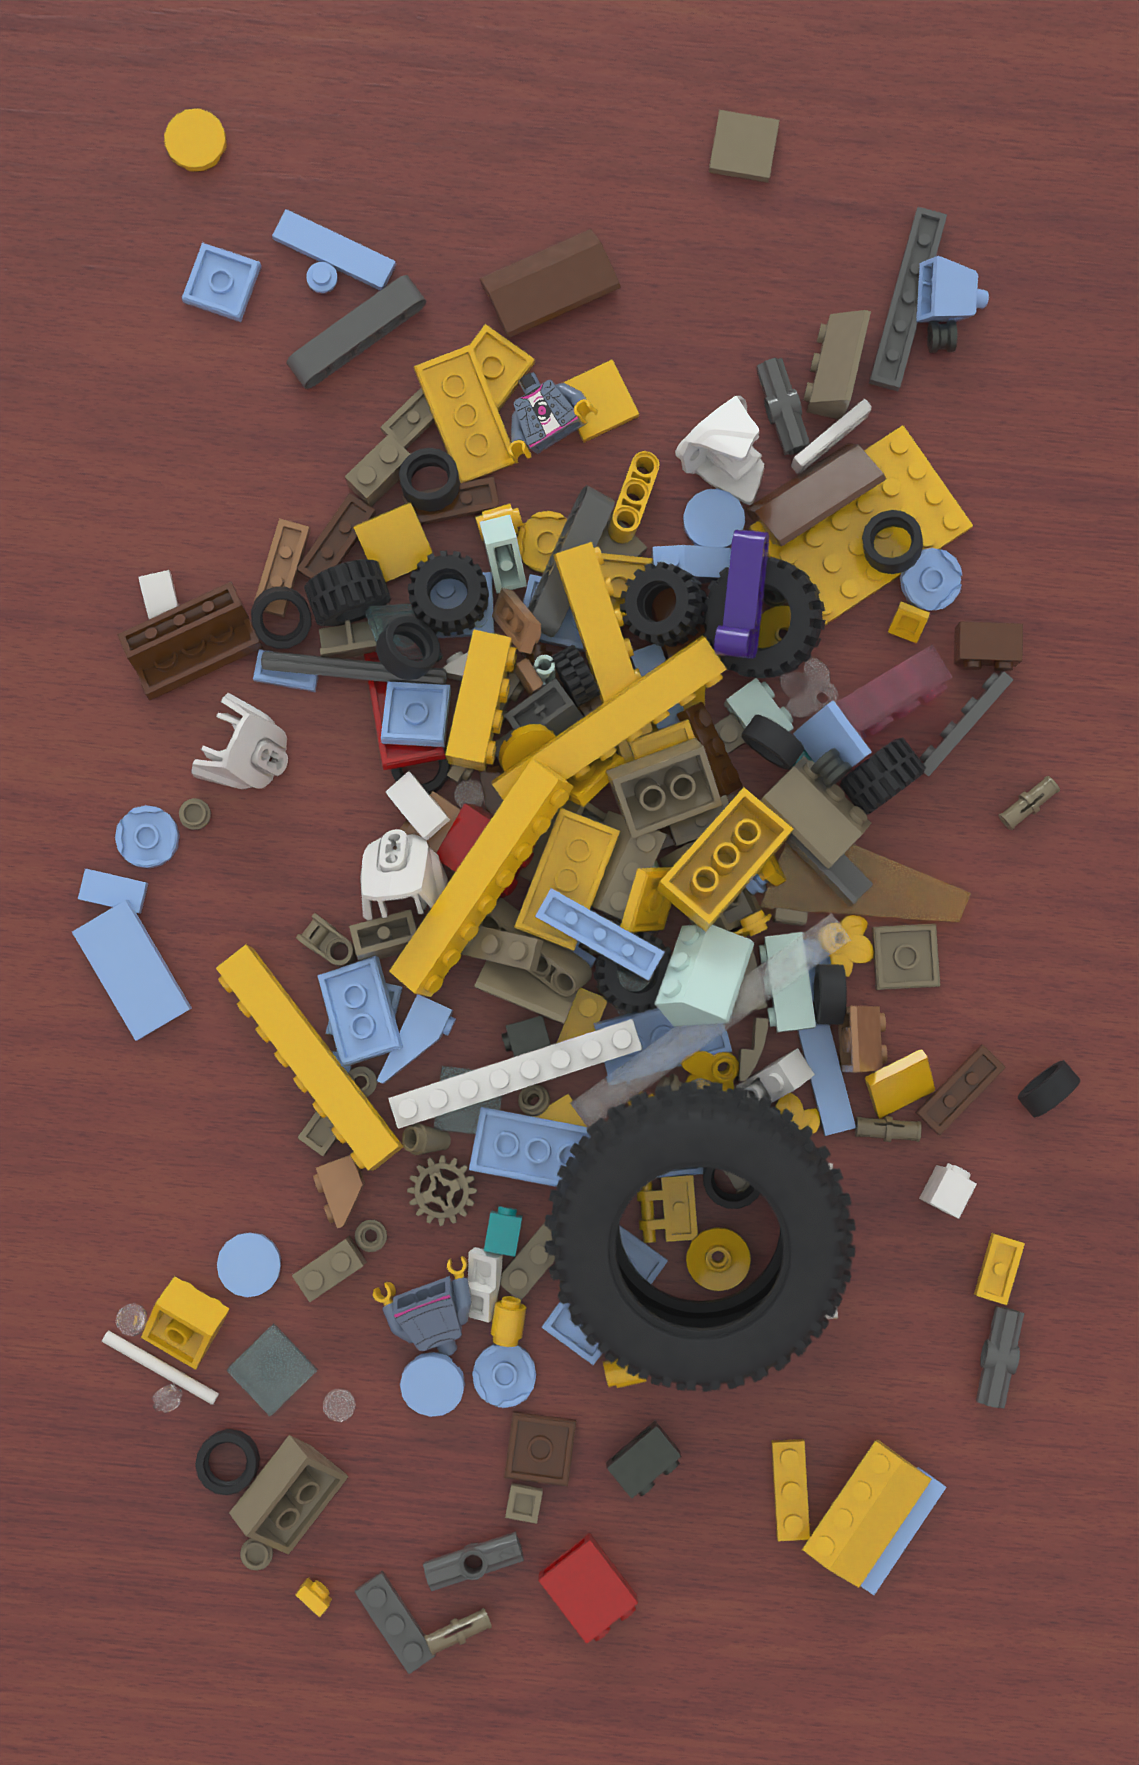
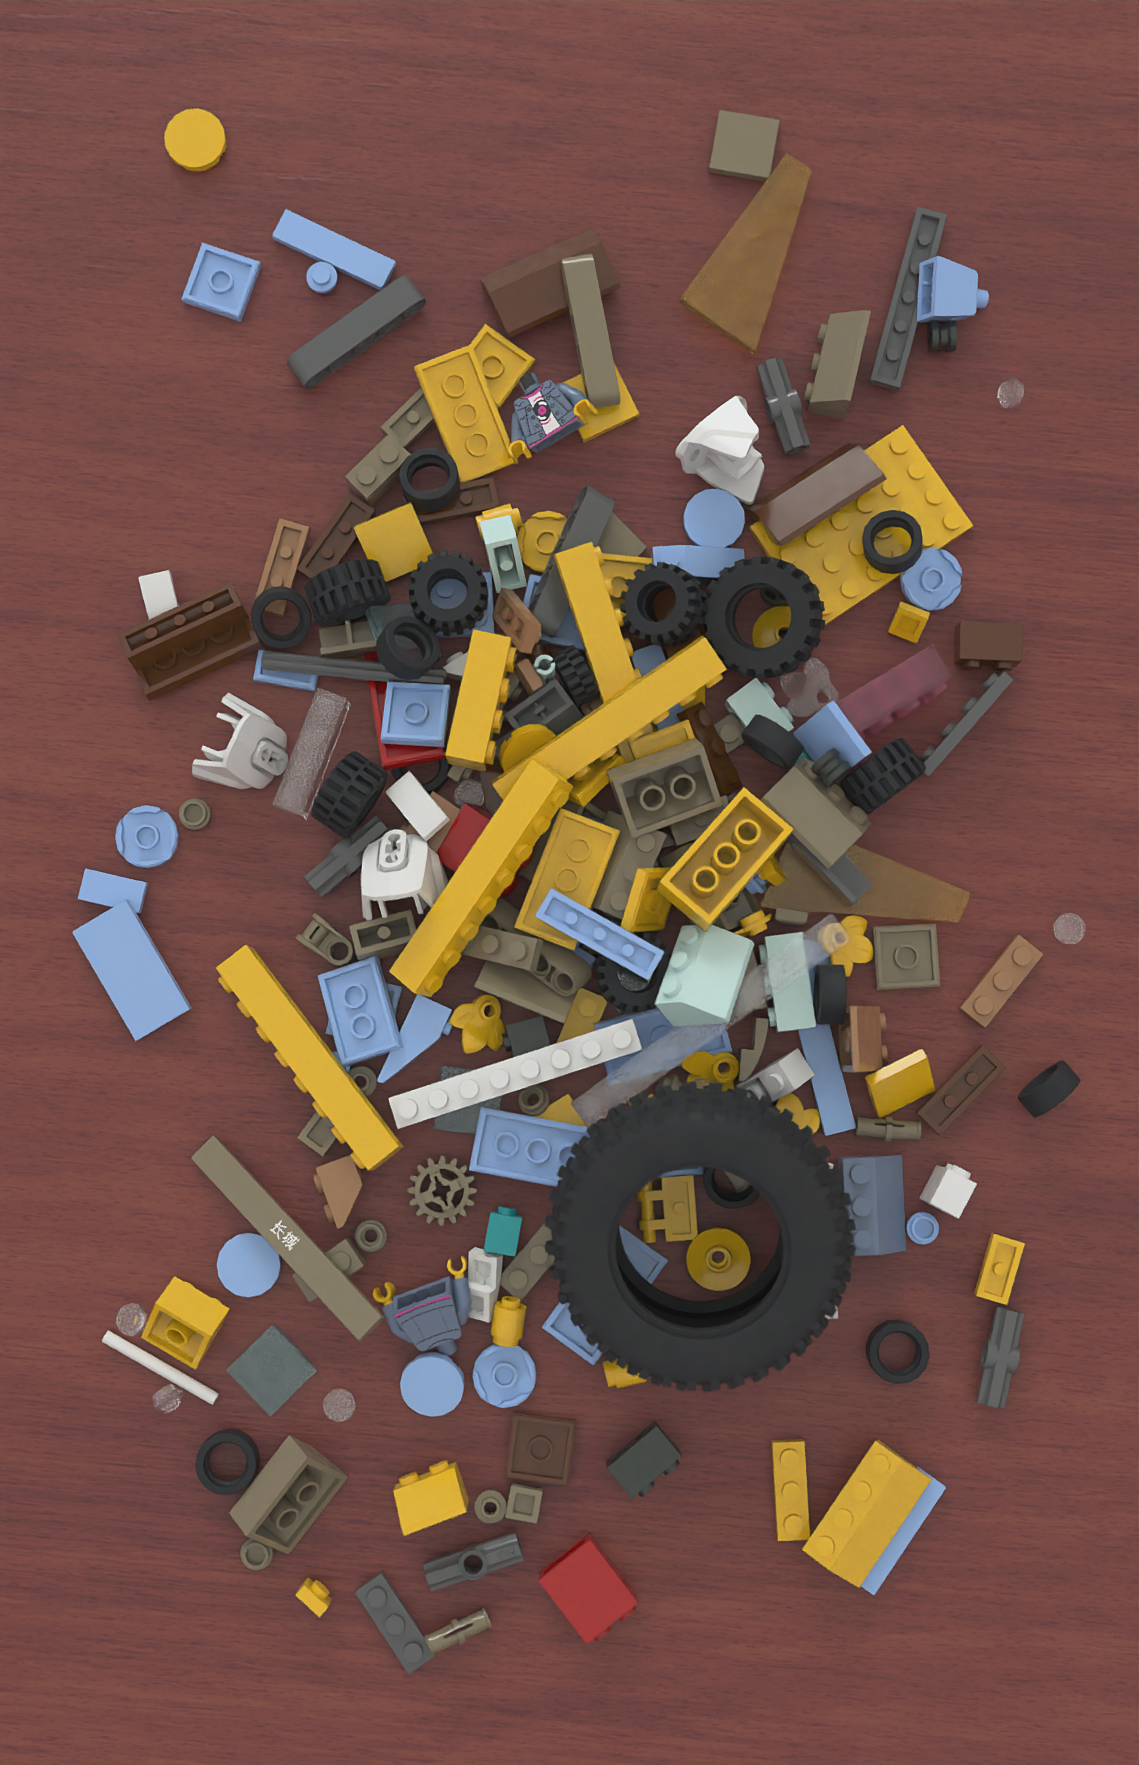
dark tan cone [402,1123,451,1155] -> none
yellow beam [608,451,659,544] -> none
dark purple beam [714,530,769,659] -> none
white tile [791,398,872,474] -> none
dark tan pin [998,776,1060,830] -> none
none -> dark tan tile [191,1135,385,1341]
none -> clear brick [272,687,351,820]
none -> dark grey piece [304,816,389,898]
none -> black tyre [311,751,388,838]
none -> yellow slope [393,1460,469,1536]
none -> yellow plate [449,994,505,1054]
none -> dark tan plate [475,1490,507,1524]
none -> dark tan beam [561,253,620,409]
none -> clear yellow wing [680,153,812,354]
none -> sand blue slope [838,1155,906,1256]
none -> black tyre [866,1320,930,1384]
none -> light blue plate [906,1212,939,1244]
none -> medium nougat plate [958,934,1043,1028]
none -> clear plate [997,377,1024,409]
none -> clear plate [1053,913,1086,944]

